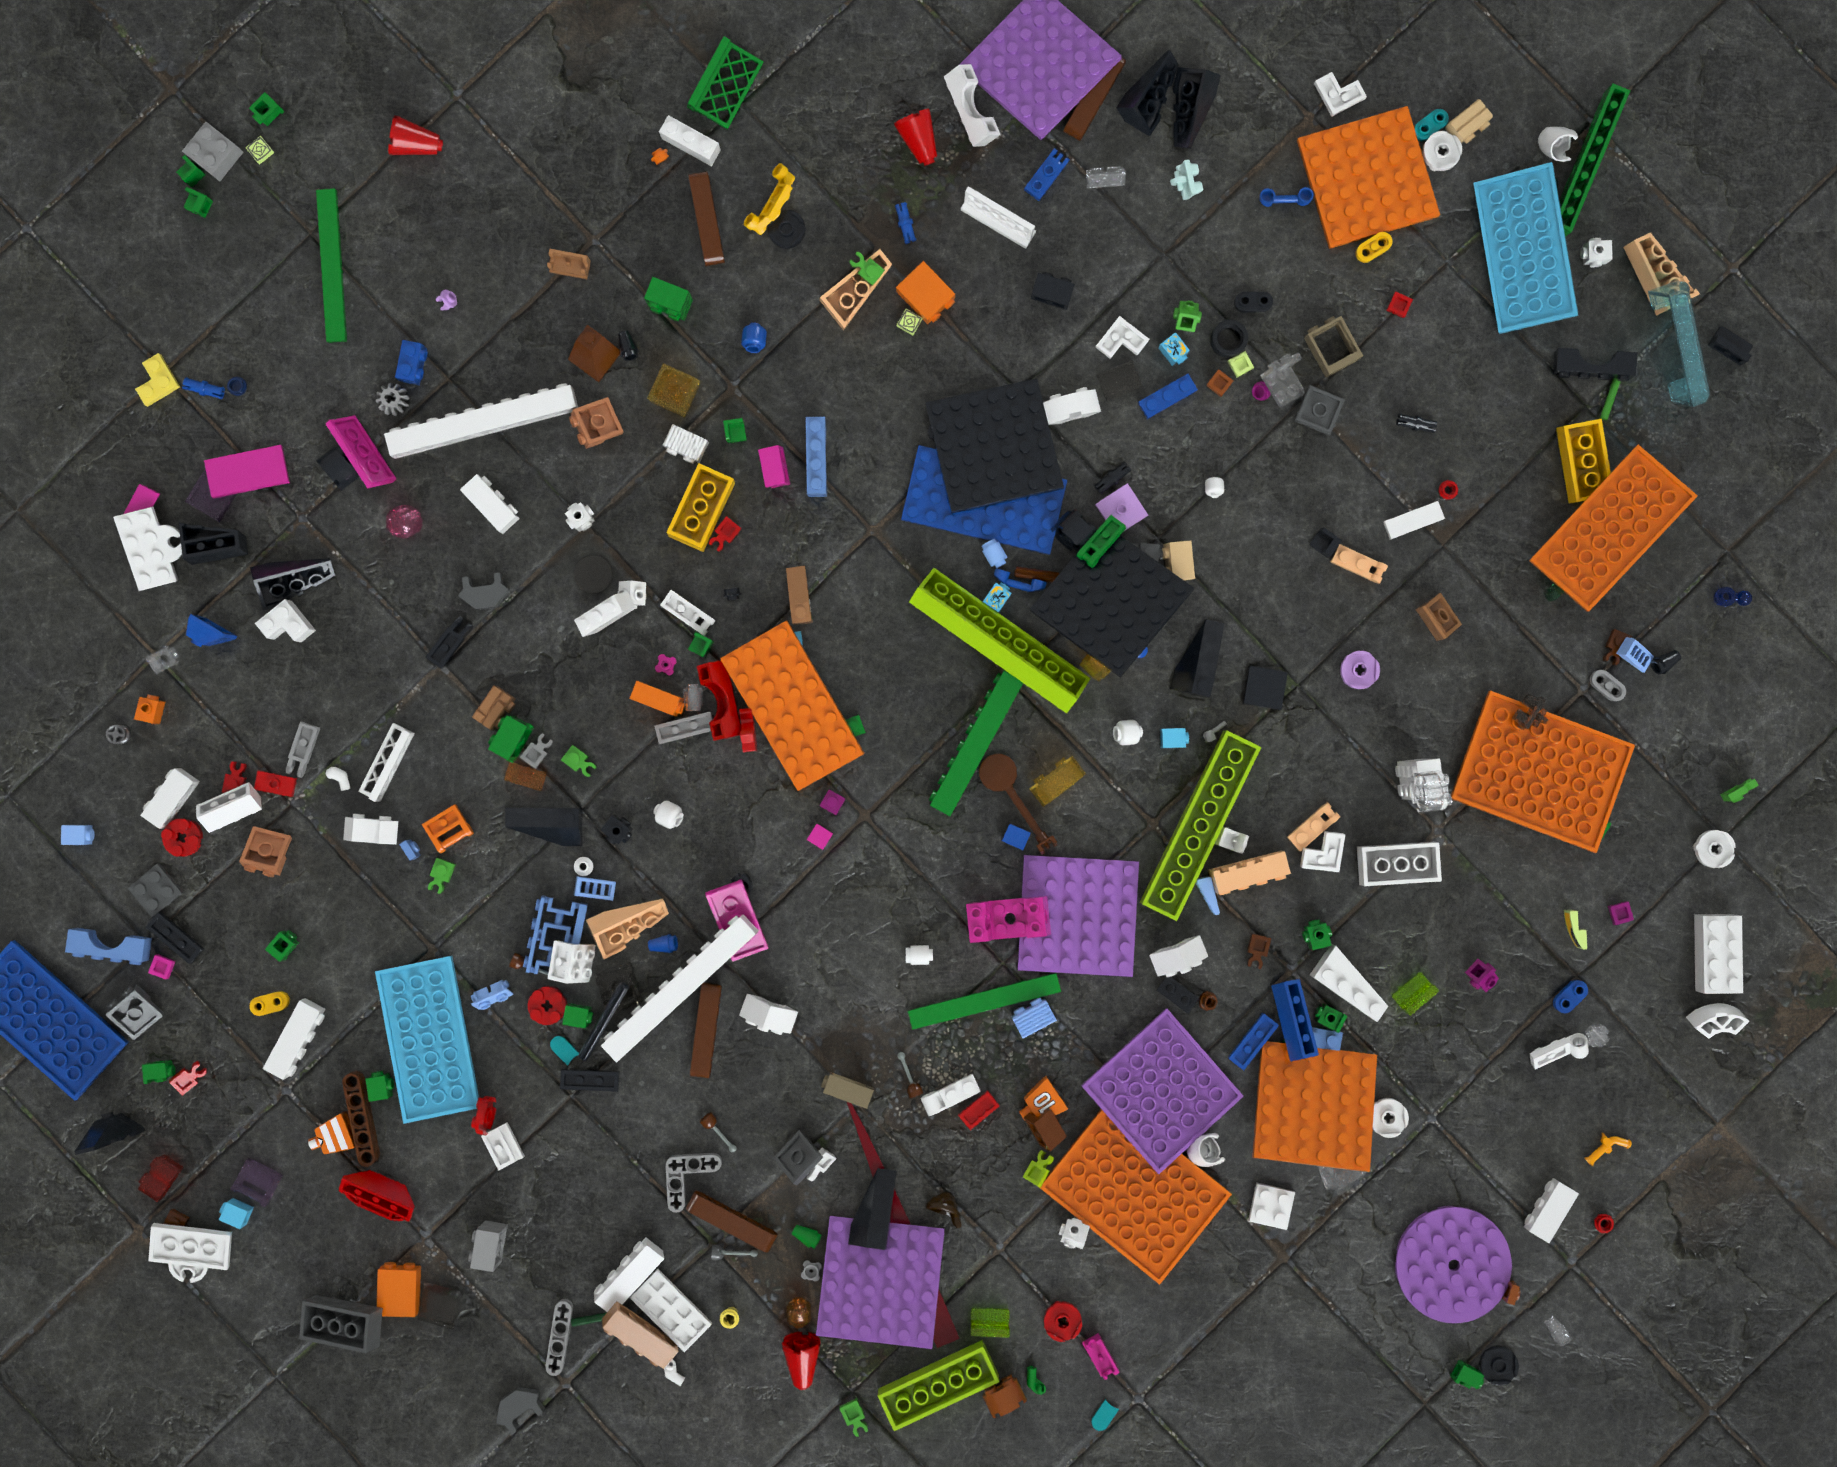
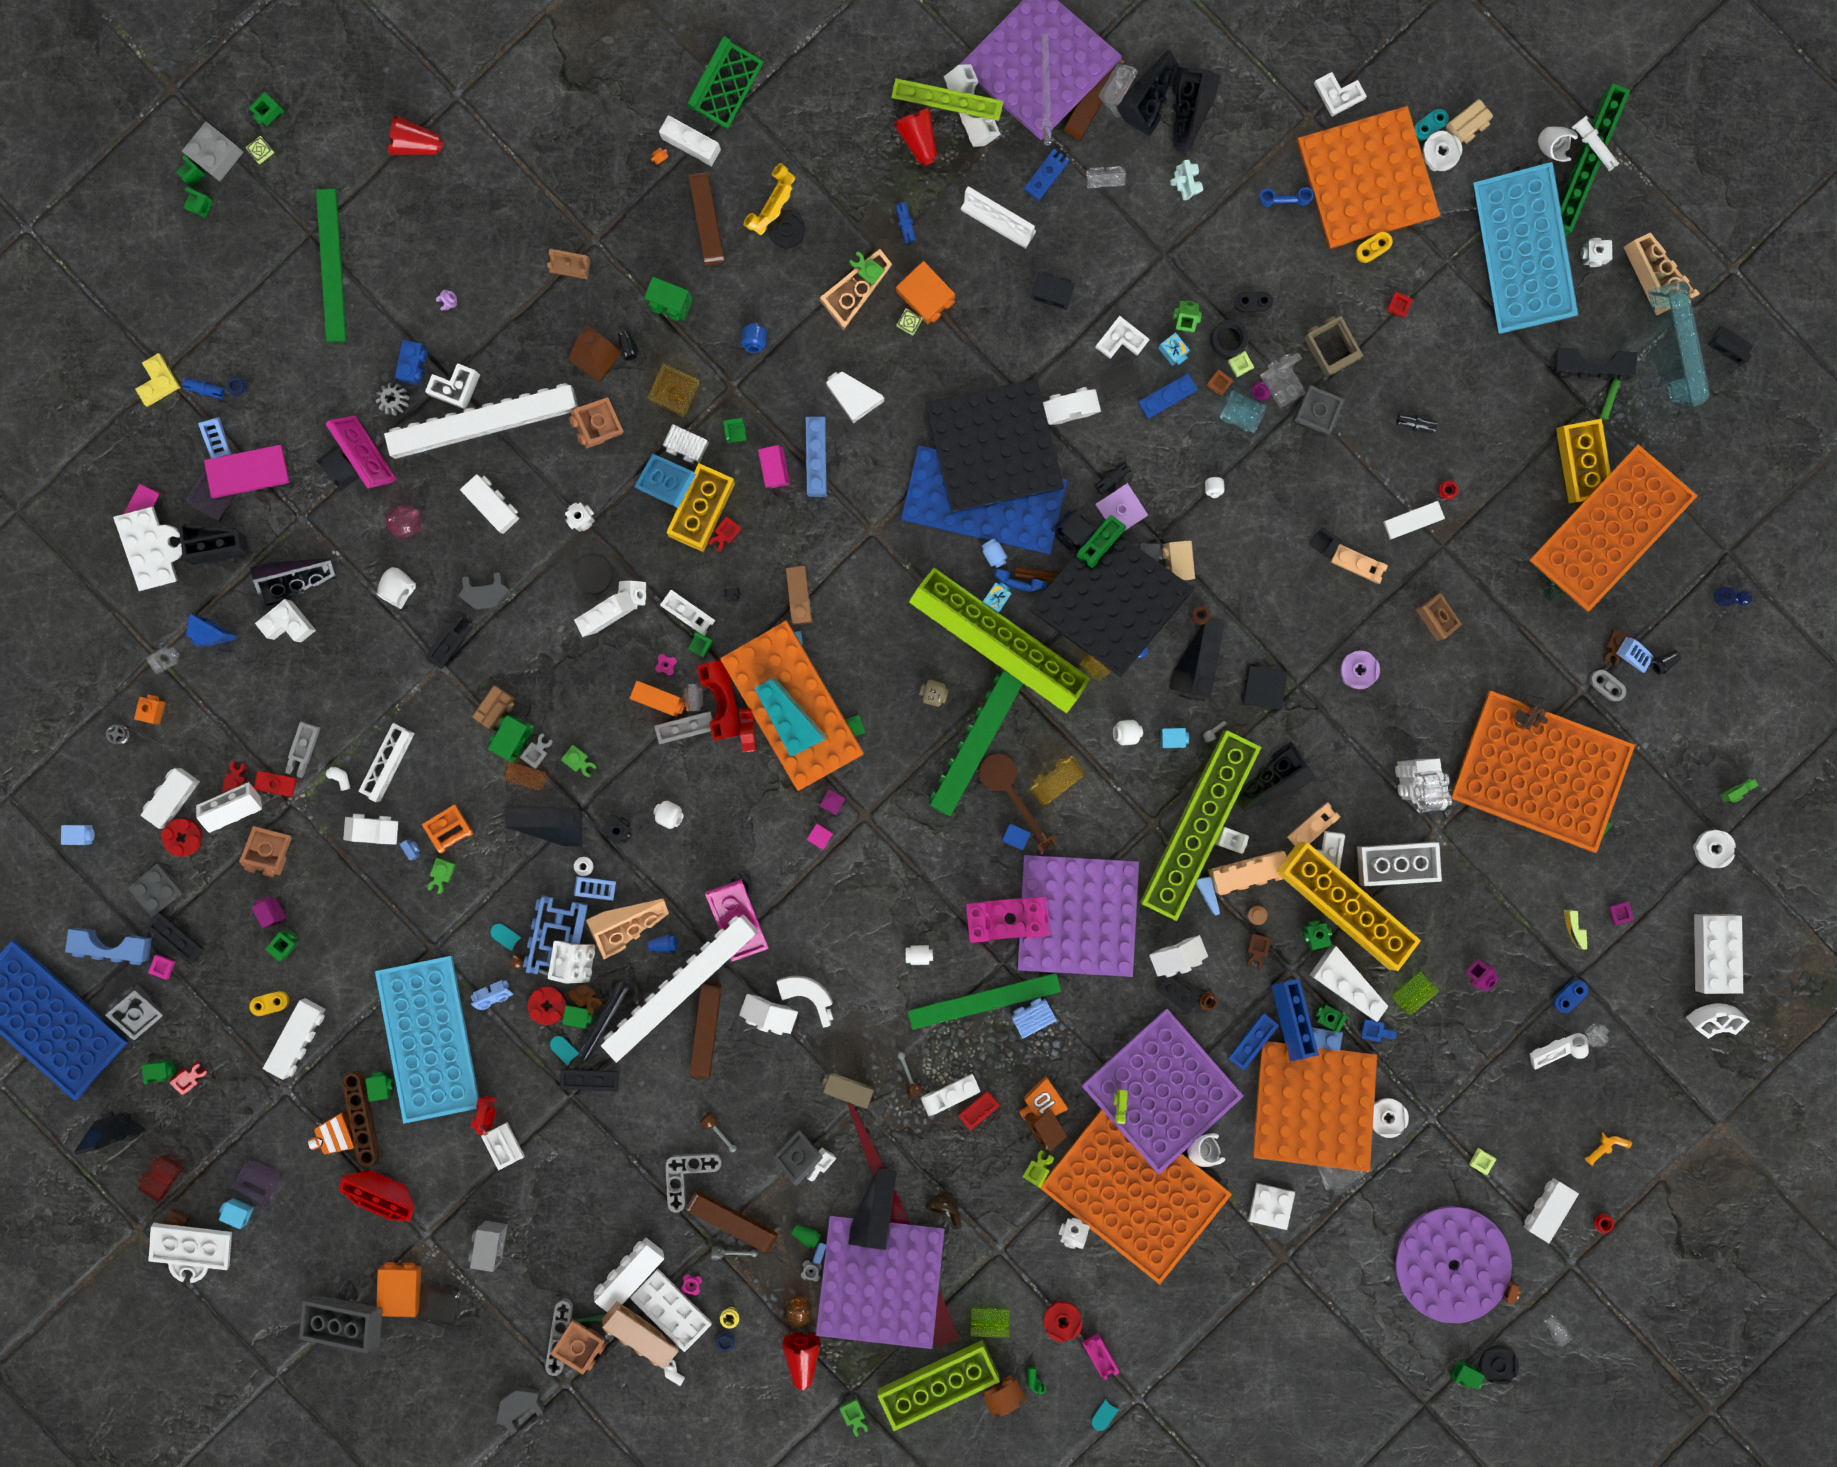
none -> light blue slope [198,417,231,459]
none -> magenta brick [251,896,287,929]
none -> white piece [376,567,416,609]
none -> white brick [425,363,480,410]
none -> teal piece [491,923,522,951]
none -> nougat plate [551,1319,606,1374]
none -> reddish brown plate [568,983,602,1014]
none -> dark azure plate [634,454,696,508]
none -> dark pink plate [681,1274,702,1295]
none -> dark blue plate [716,1332,735,1352]
none -> teal wedge [754,676,827,757]
none -> white arch [777,976,833,1028]
none -> medium blue tile [812,1243,827,1266]
none -> white slope [826,372,884,423]
none -> lime plate [891,78,1004,121]
none -> dark tan head [919,680,949,707]
none -> clear bar [1041,33,1053,145]
none -> clear bracket [1098,63,1138,117]
none -> lime plate [1113,1089,1128,1124]
none -> reddish brown plate [1191,605,1210,625]
none -> clear light blue brick [1219,391,1267,433]
none -> black wedge [1236,742,1316,812]
none -> medium nougat plate [1248,906,1267,925]
none -> yellow brick [1276,842,1421,971]
none -> blue plate [1360,1019,1397,1042]
none -> yellowish green tile [1469,1148,1496,1175]
none -> white pin [1572,116,1619,171]

